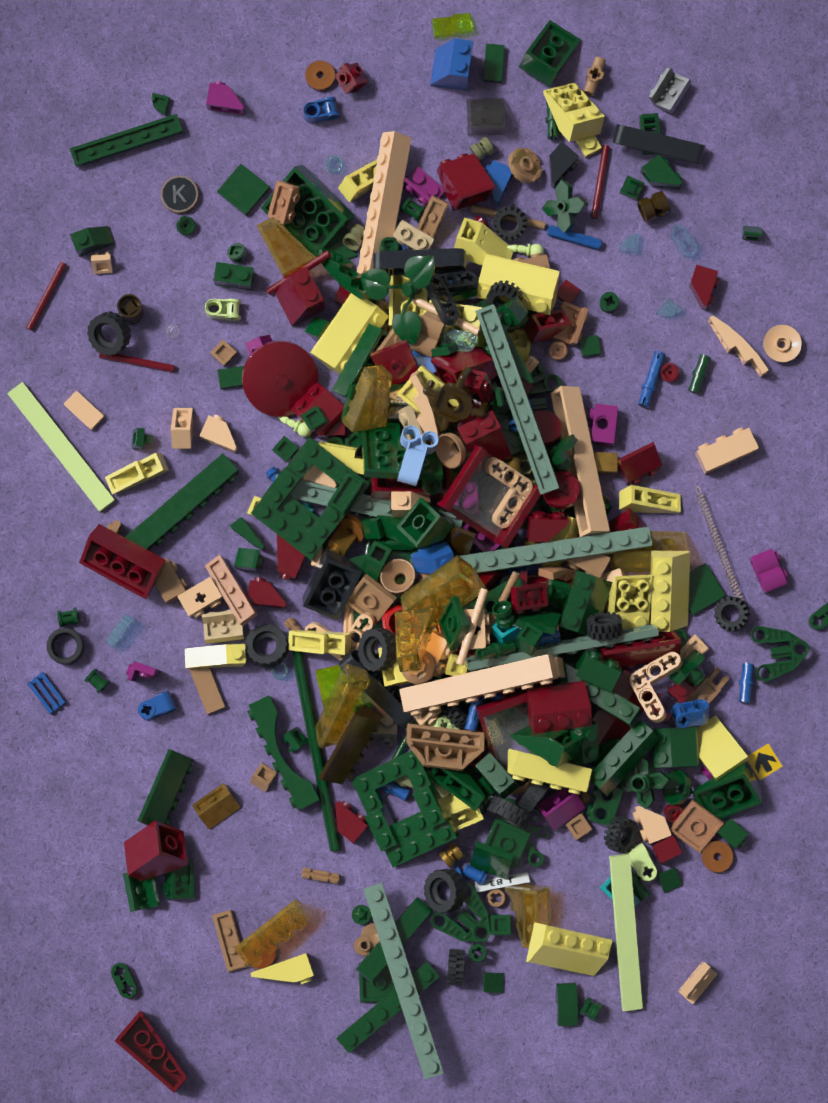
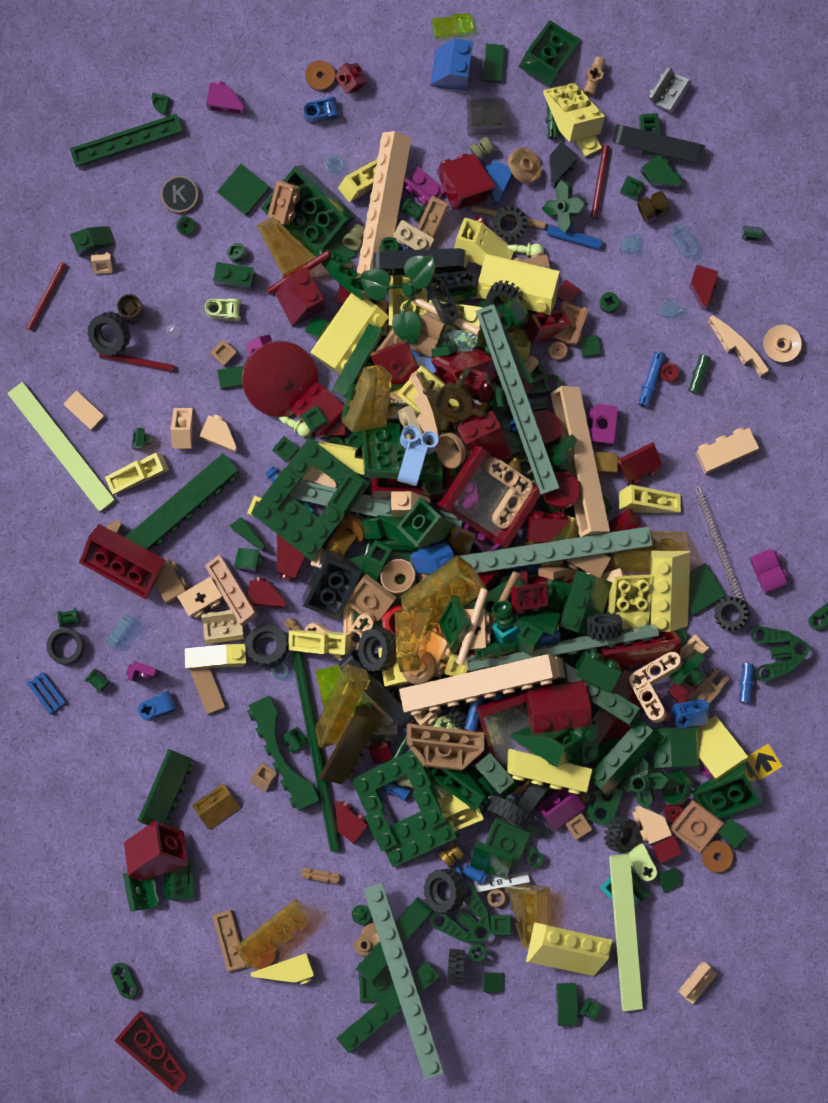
none -> dark red tile [368,741,392,764]

